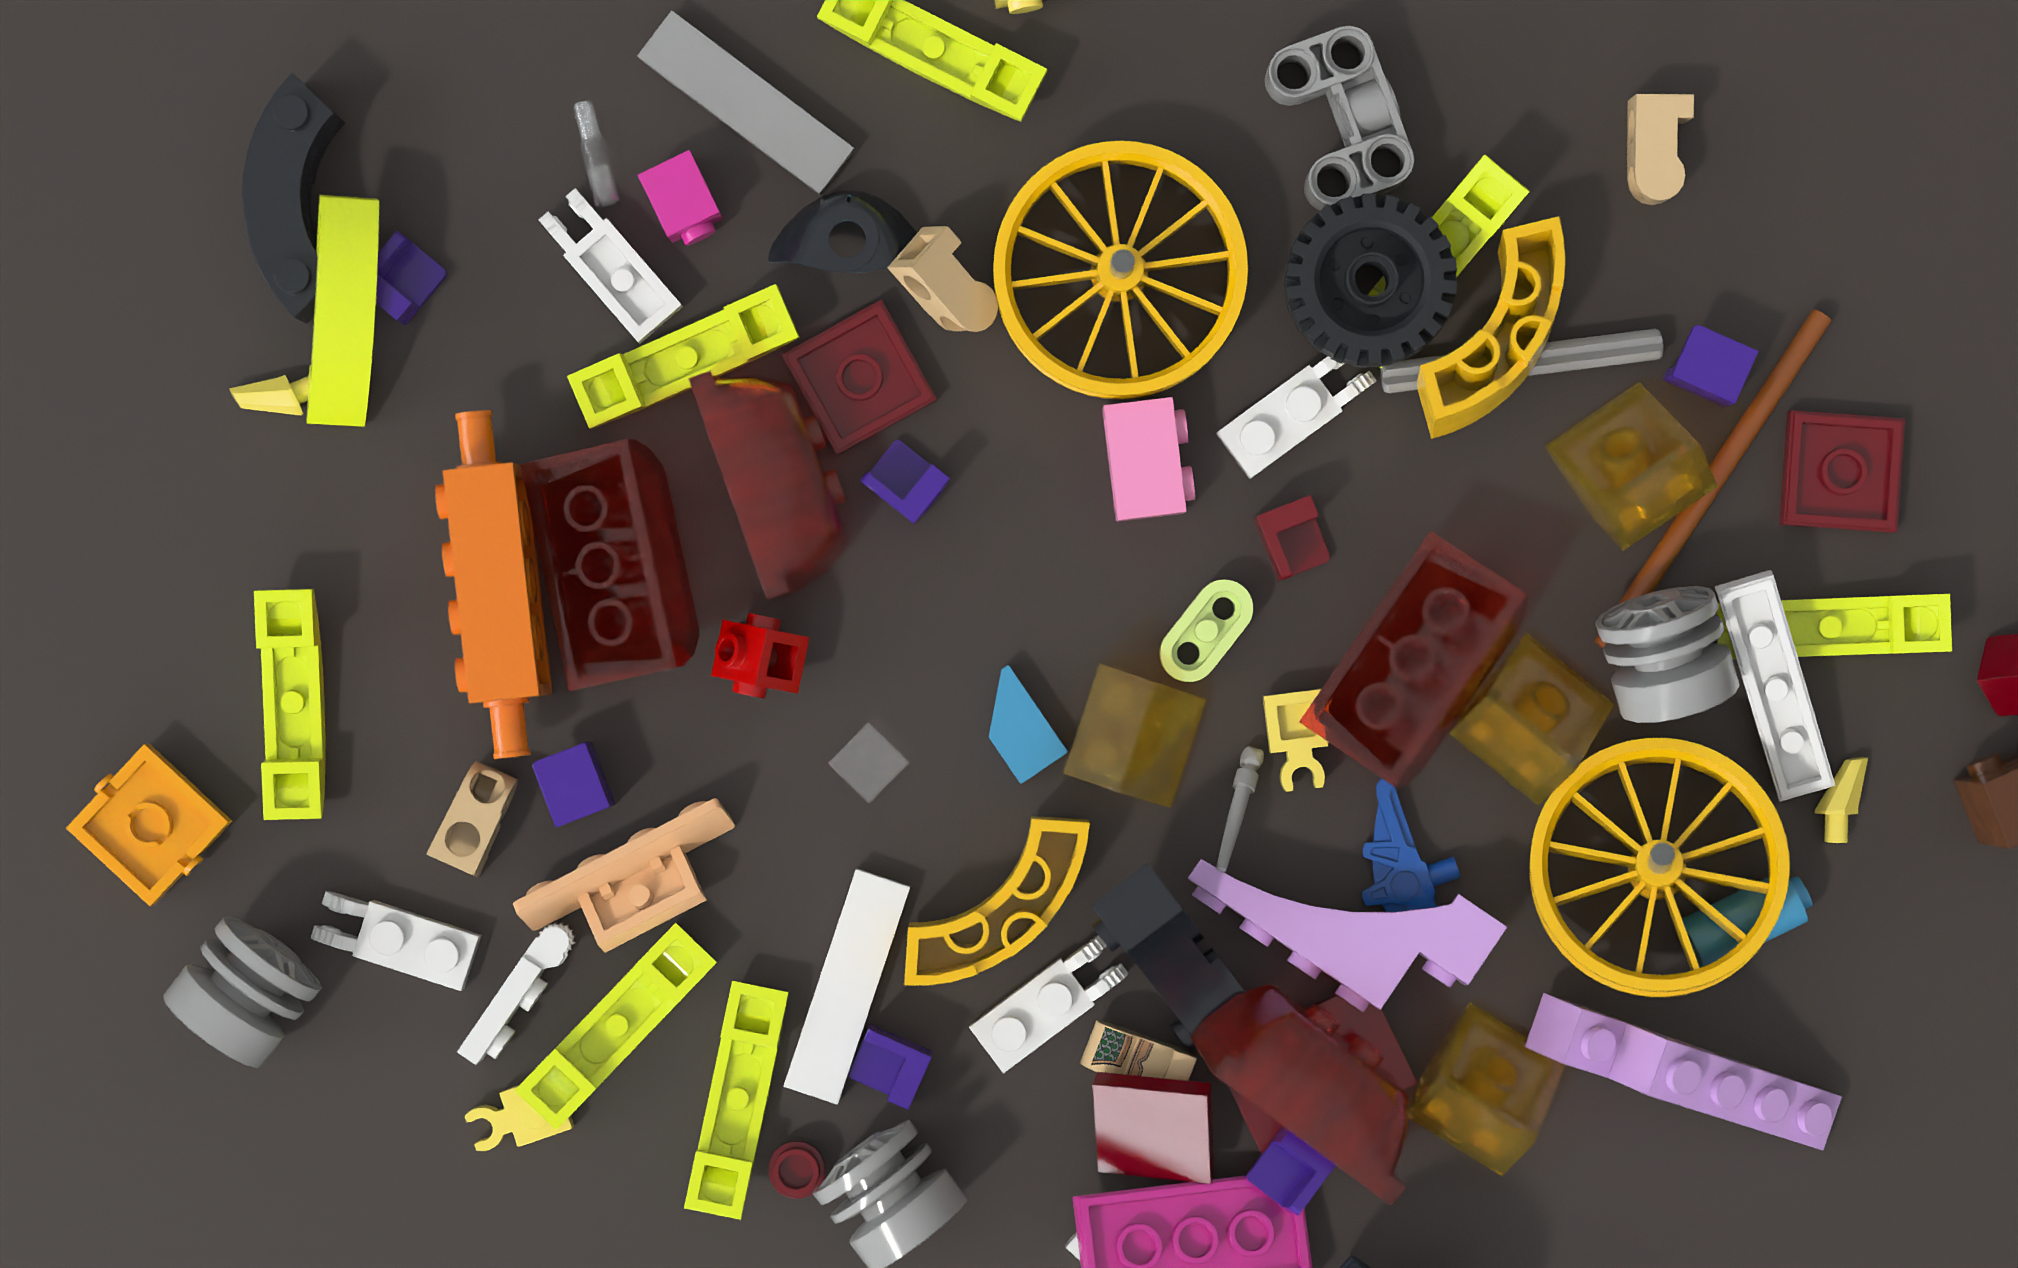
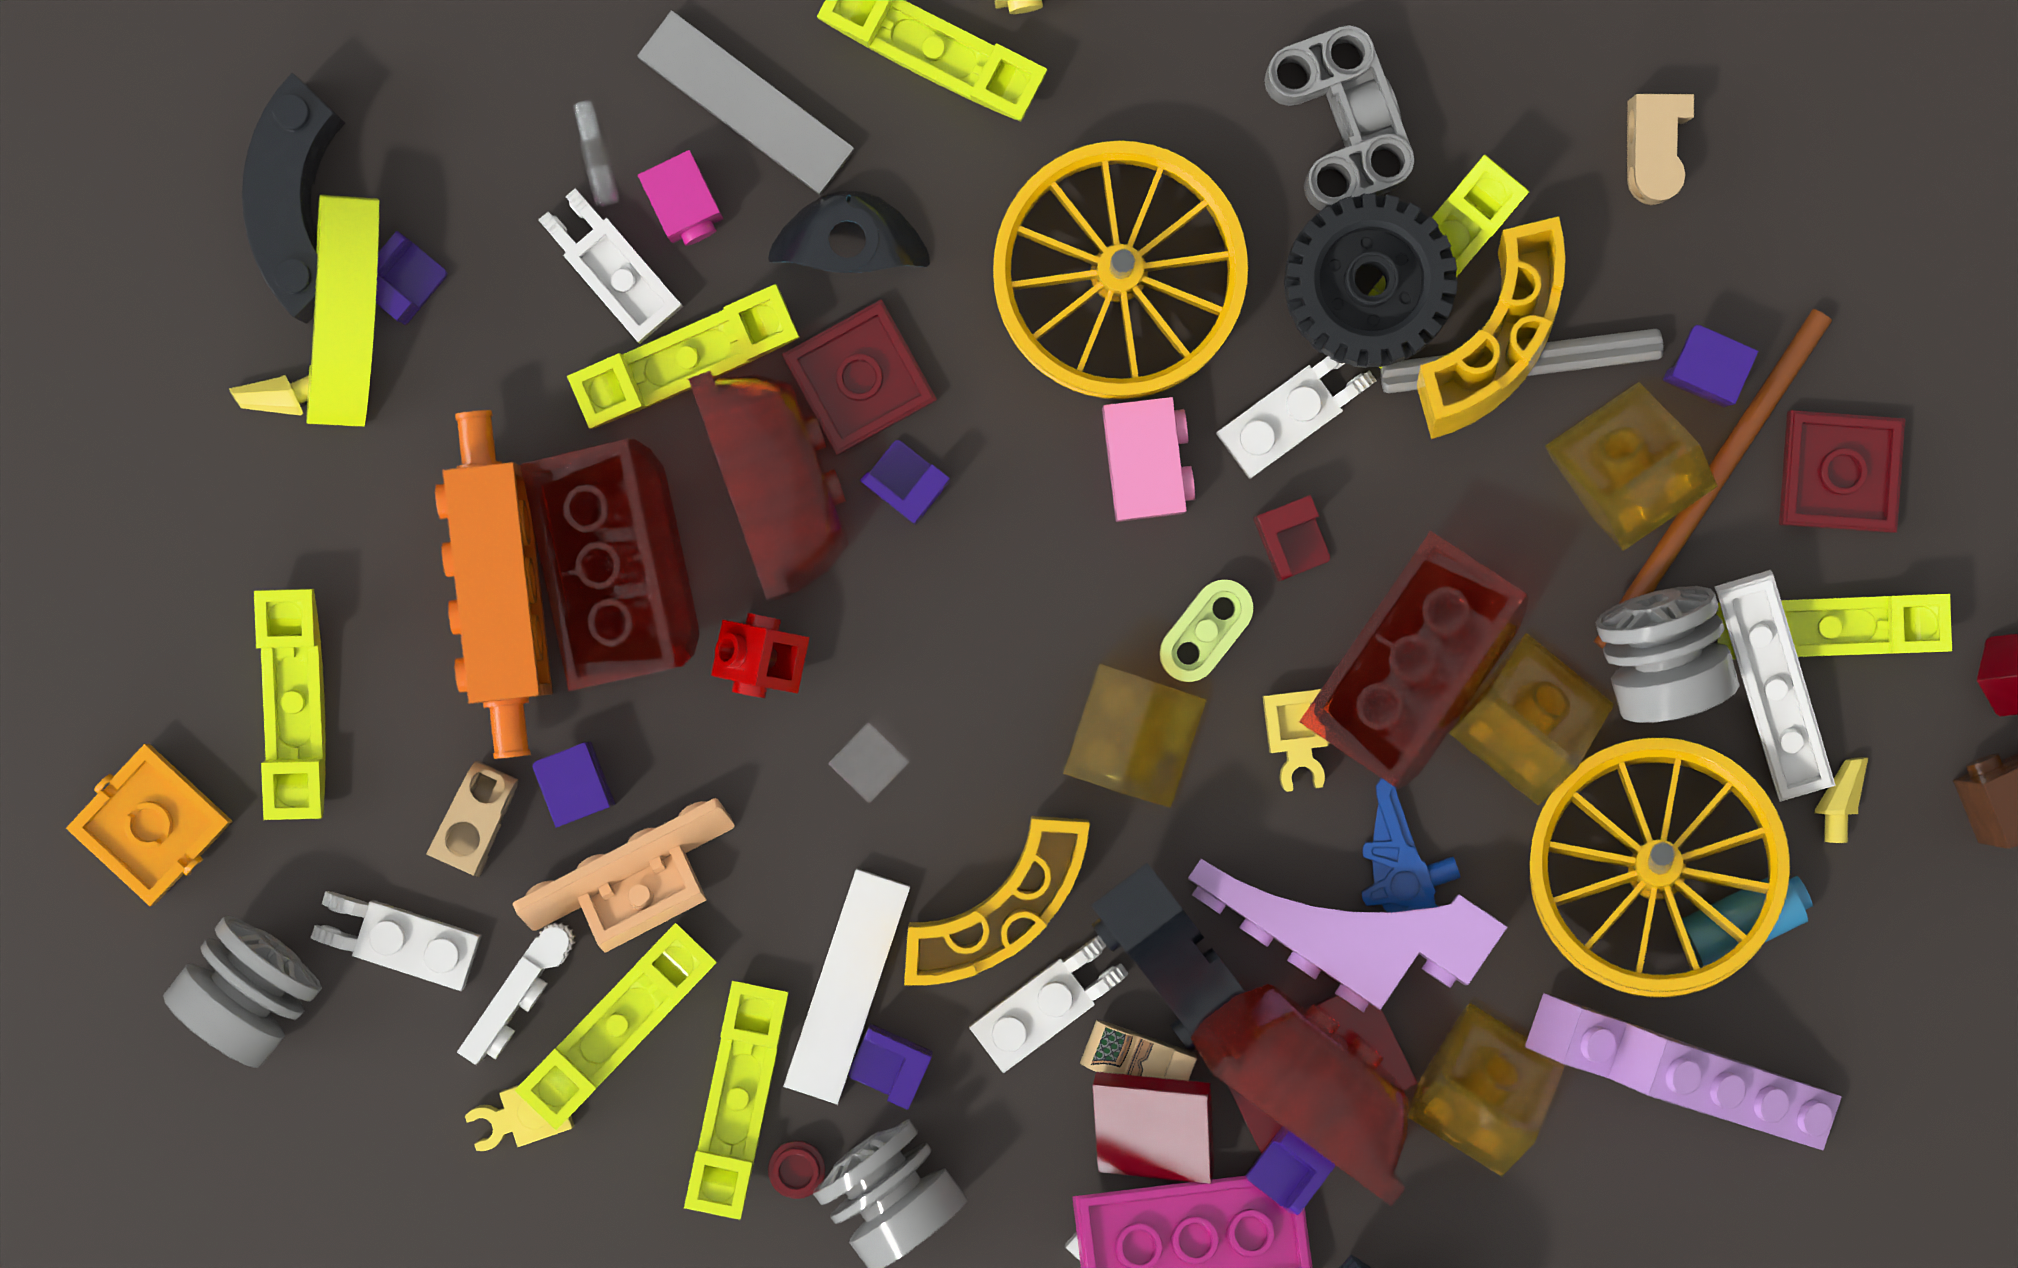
tan leg [887,226,998,332] -> none
dark azure tile [989,665,1068,784] -> none
light grey piece [1216,746,1264,872] -> none

